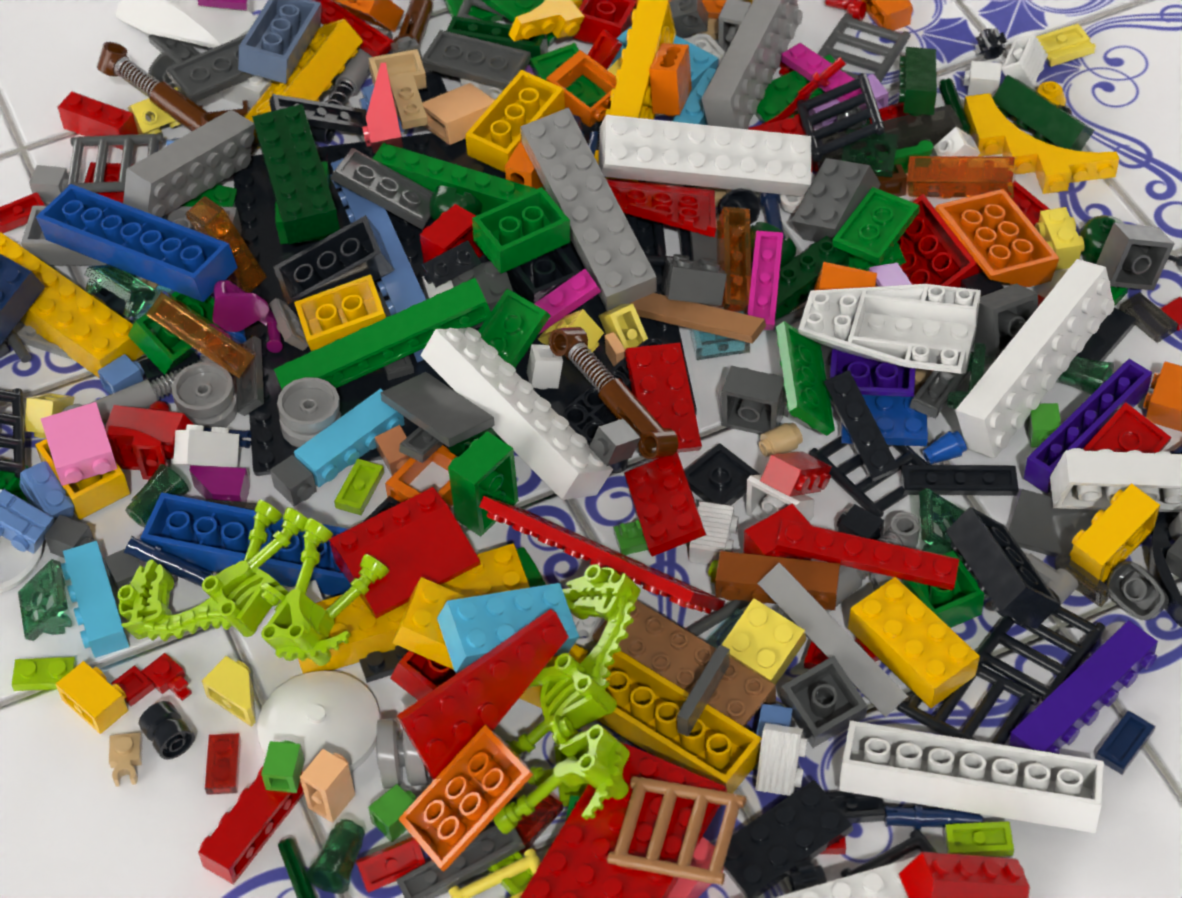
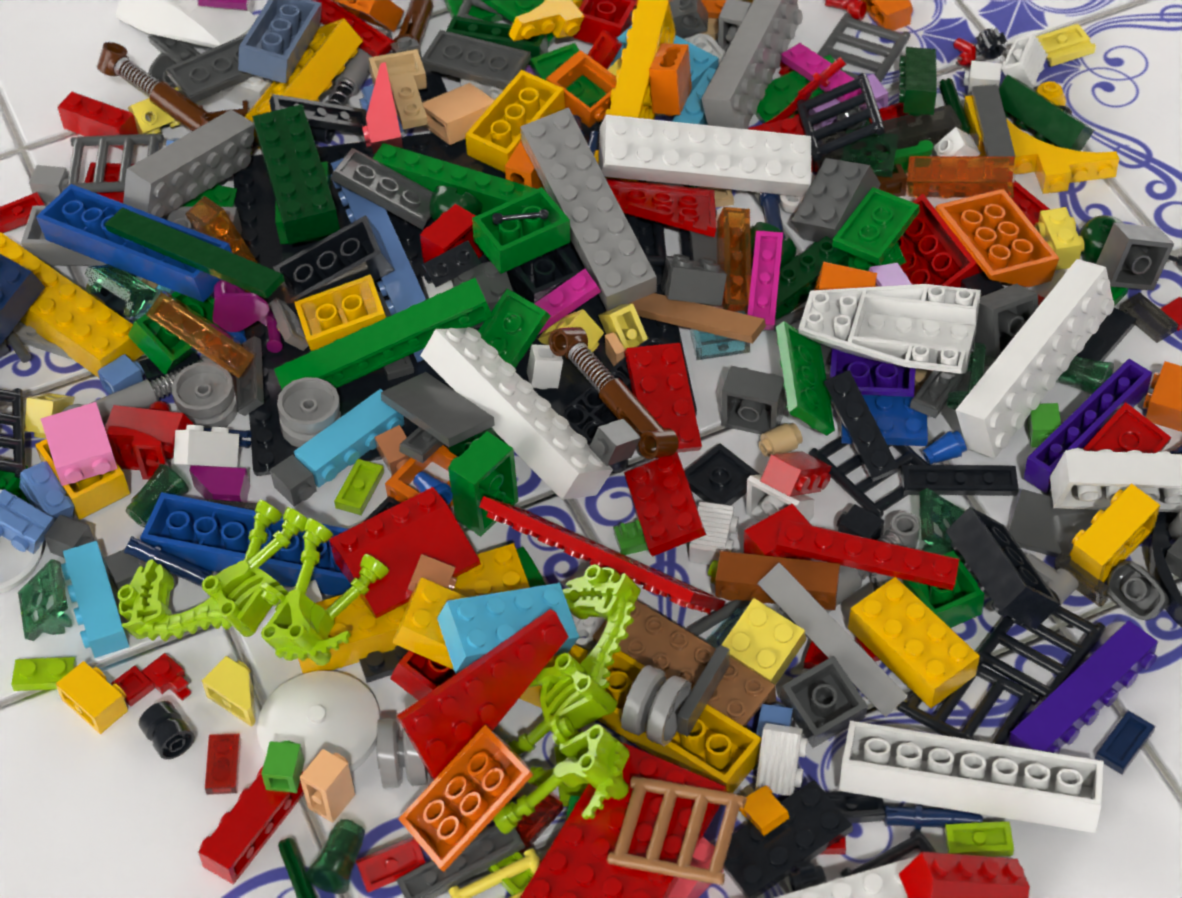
tan plate [109,733,143,787] -> none
bright green brick [368,784,417,842] -> none
black hair [718,188,761,229] -> none
none -> dark green tile [105,207,285,298]
none -> nougat brick [408,554,457,591]
none -> blue cone [413,471,453,505]
none -> black hinge [492,209,549,224]
none -> light grey wheel [621,665,691,746]
none -> light orange tile [739,786,789,836]
none -> red arm [954,38,976,67]
none -> dark grey tile [971,84,1015,165]

